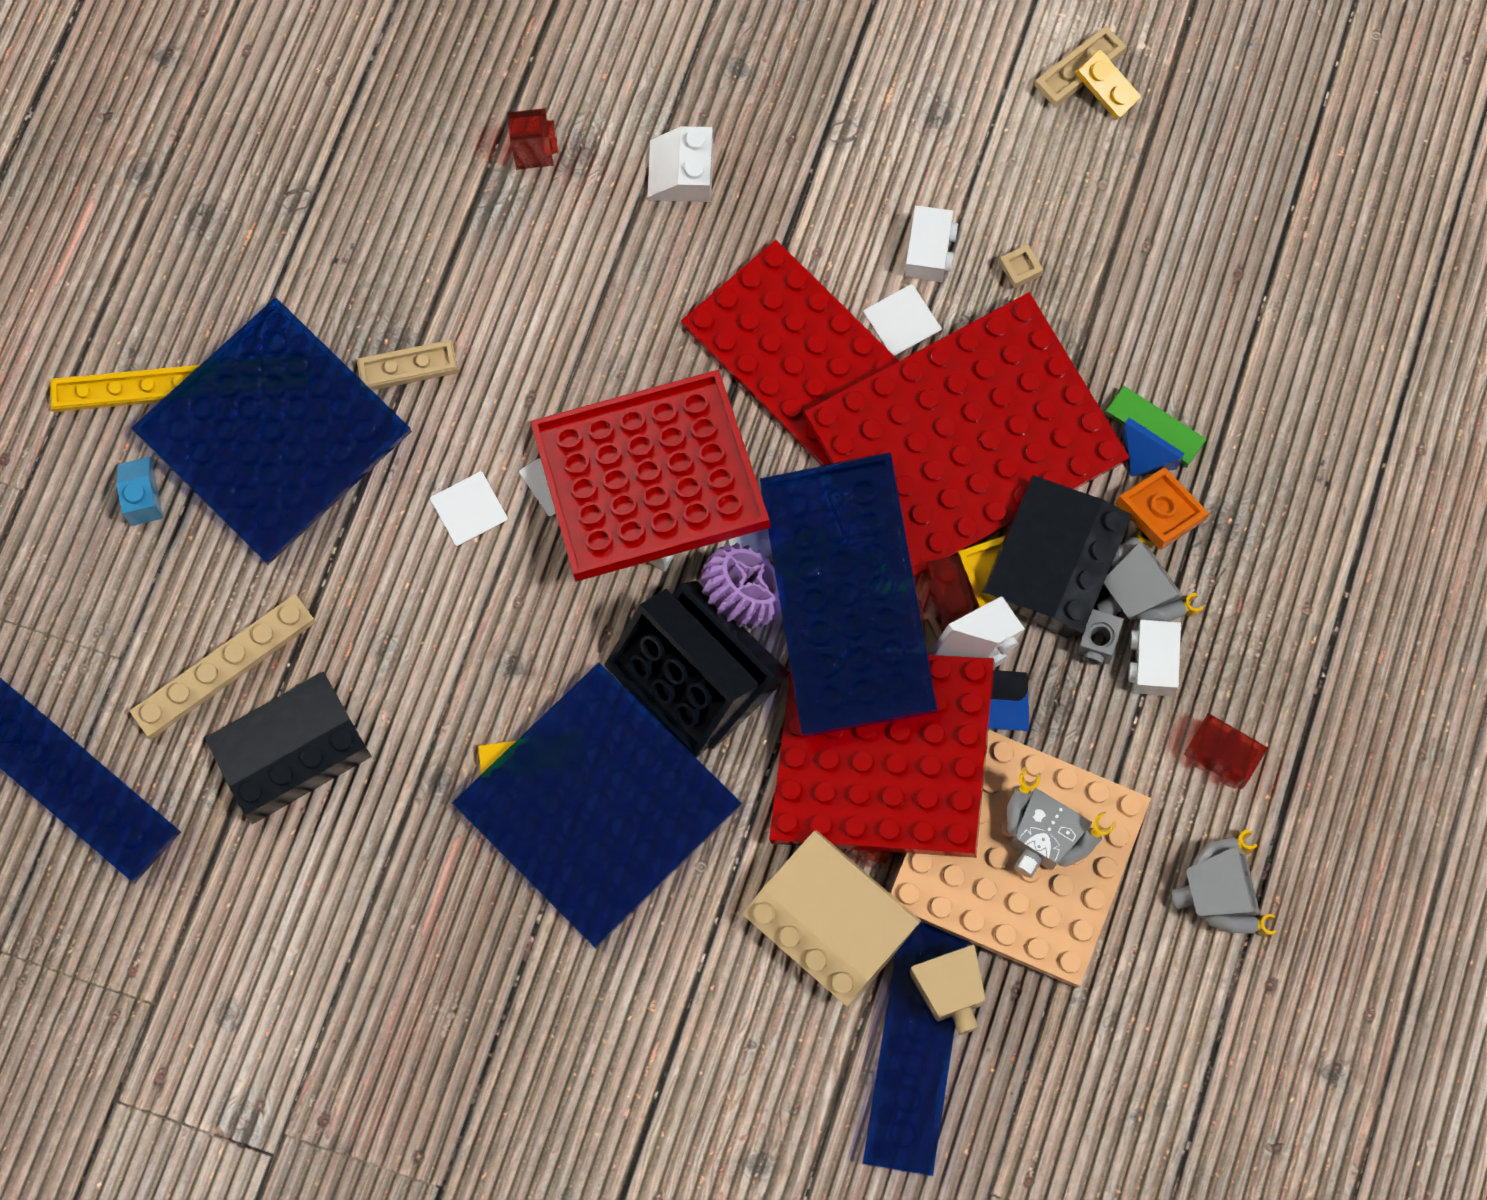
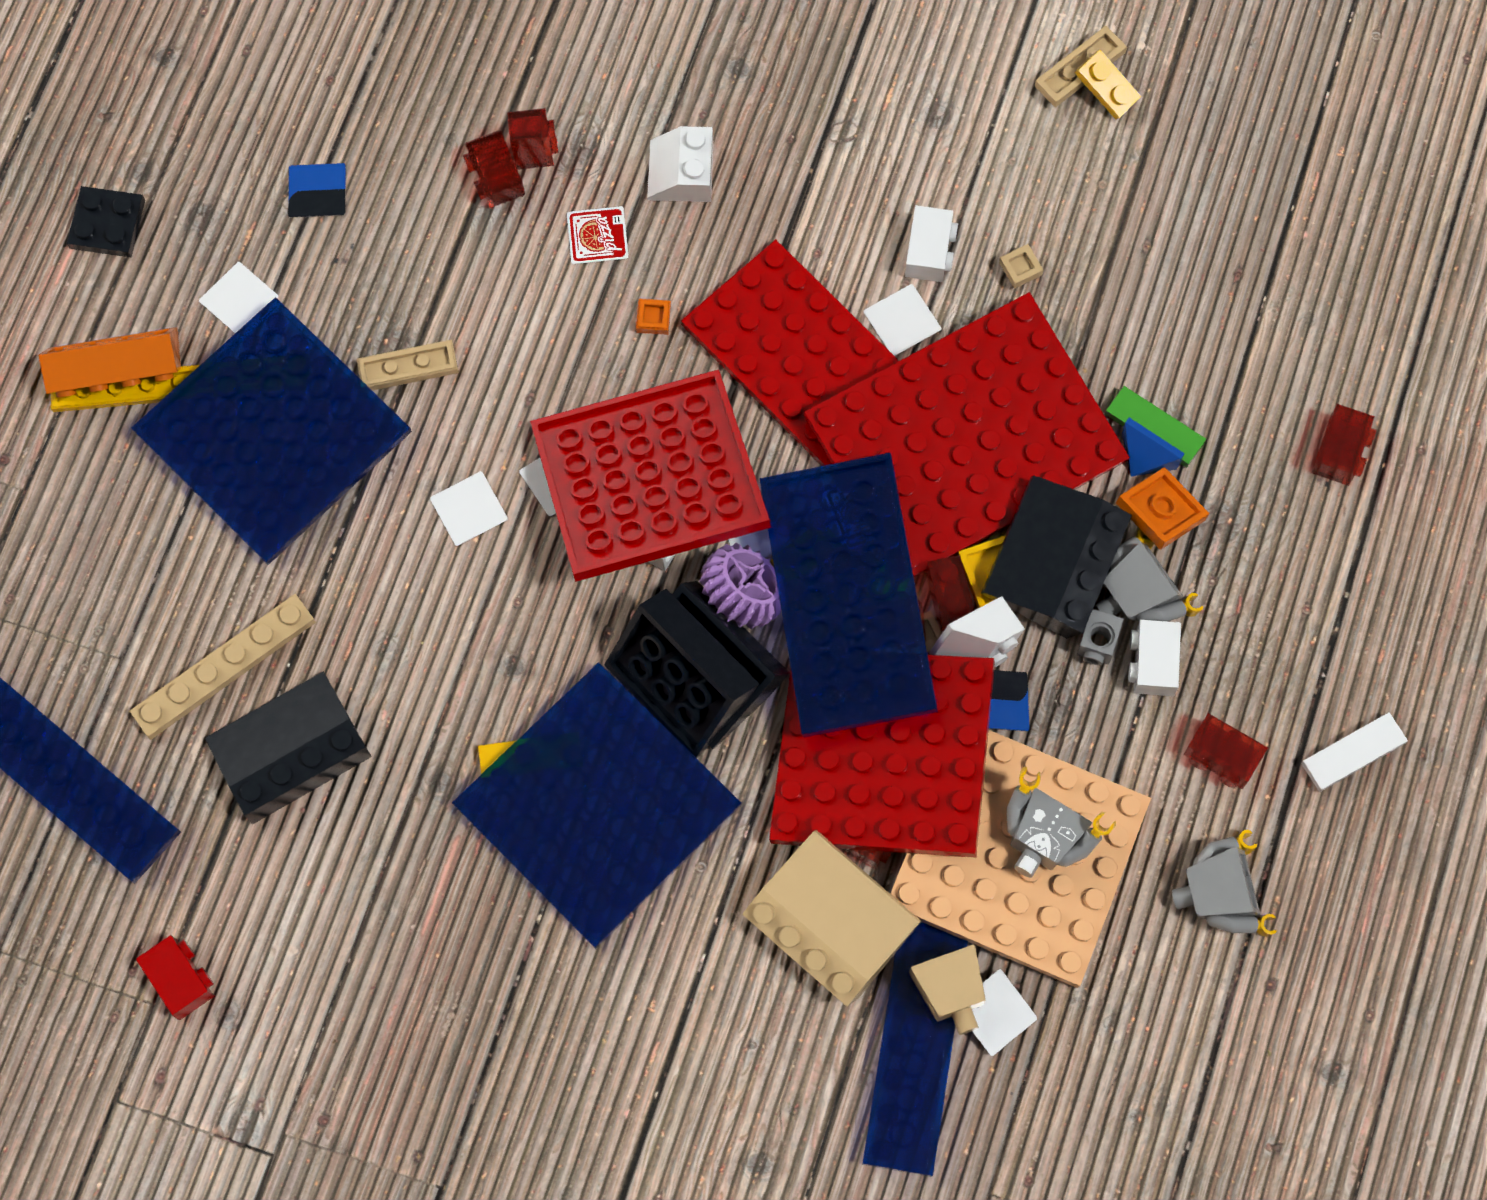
dark azure slope [116,457,163,526] -> none
none -> orange slope [38,327,181,397]
none -> black plate [67,186,145,258]
none -> red brick [136,935,215,1020]
none -> white sticker [199,262,278,335]
none -> sticker [288,163,346,217]
none -> clear red brick [462,130,525,208]
none -> sticker [567,206,628,264]
none -> orange tile [636,299,671,335]
none -> white sticker [972,969,1037,1056]
none -> white tile [1301,712,1408,792]
none -> clear red brick [1311,404,1376,486]

